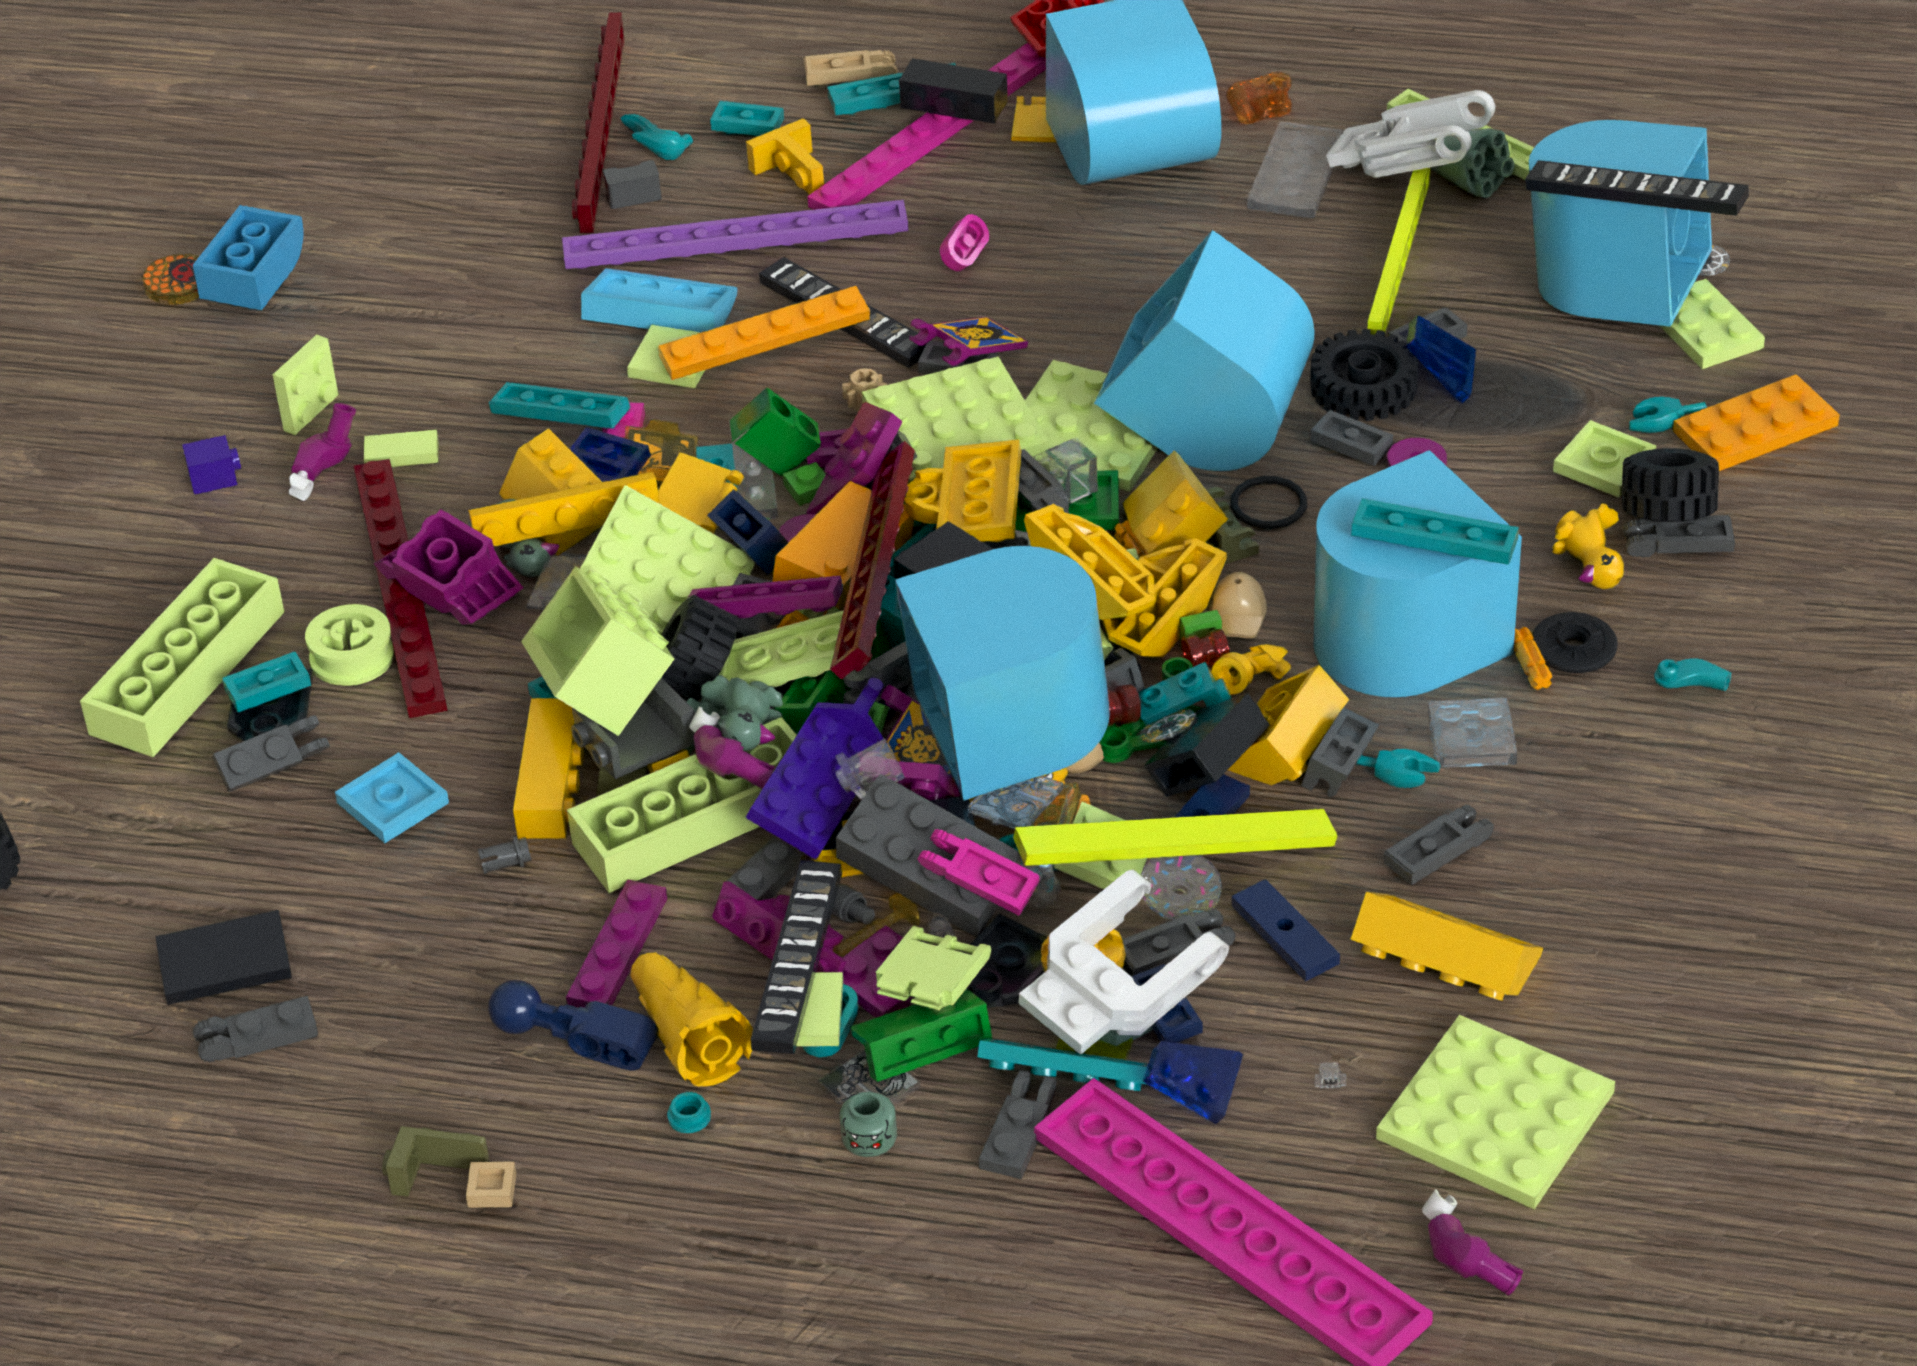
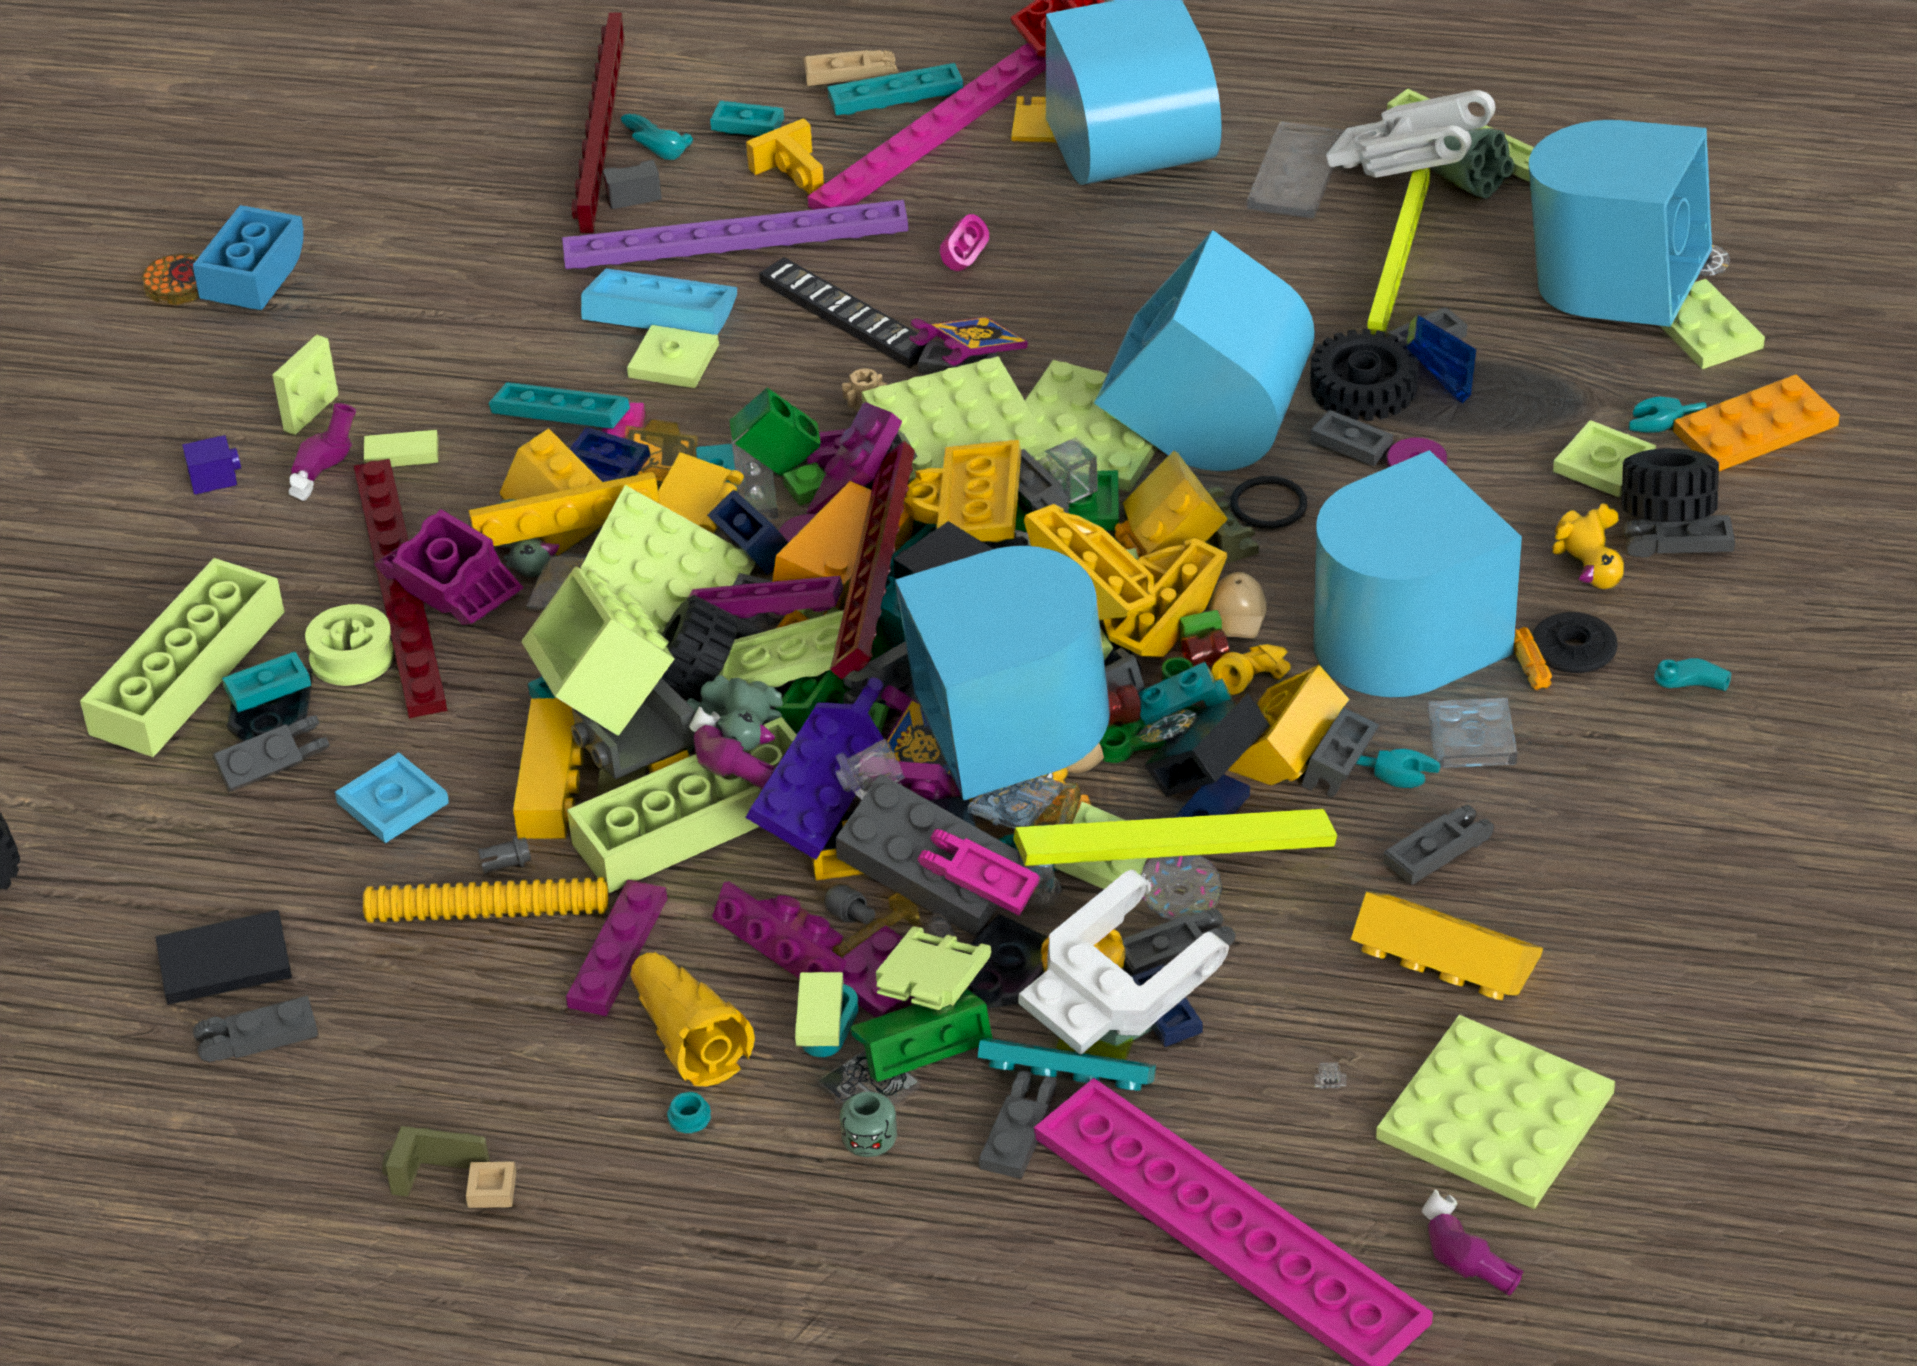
dark blue beam [488,980,658,1071] -> none
light orange plate [658,286,870,380] -> none
dark grey plate [727,837,806,901] -> none
tile [750,860,842,1054] -> none
black brick [899,58,1008,124] -> none
clear blue wing [1143,1041,1244,1124] -> none
clear orange piece [1226,72,1292,124] -> none
dark blue tile [1231,879,1340,982] -> none
teal plate [1351,498,1519,565] -> none
black tile [1525,160,1749,216] -> none
none -> yellow piece [363,877,608,923]

